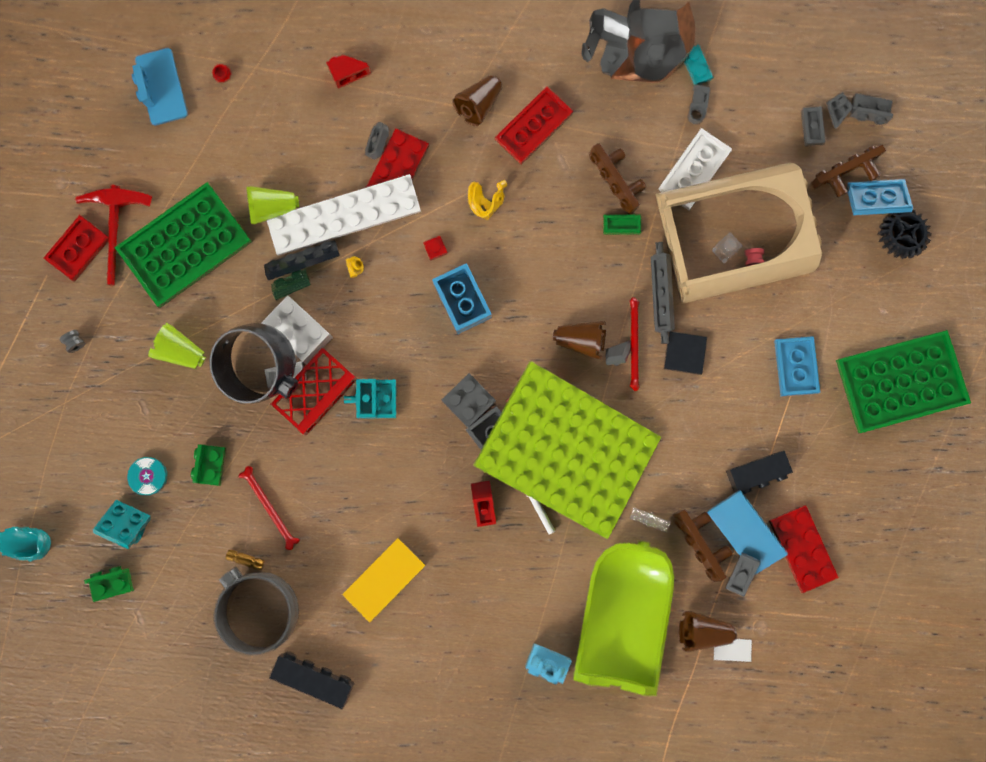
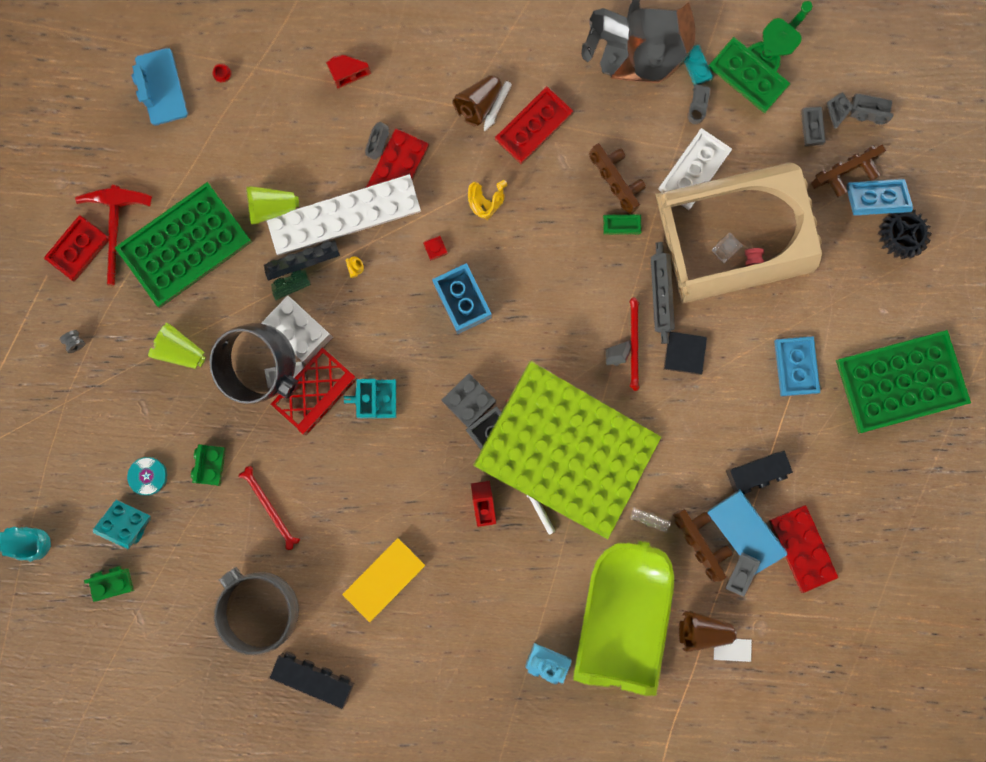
pearl gold axle [226,549,264,570] -> none
reddish brown cone [553,321,606,360] -> none
none -> white piece [484,81,512,131]
none -> green plate [709,1,813,114]

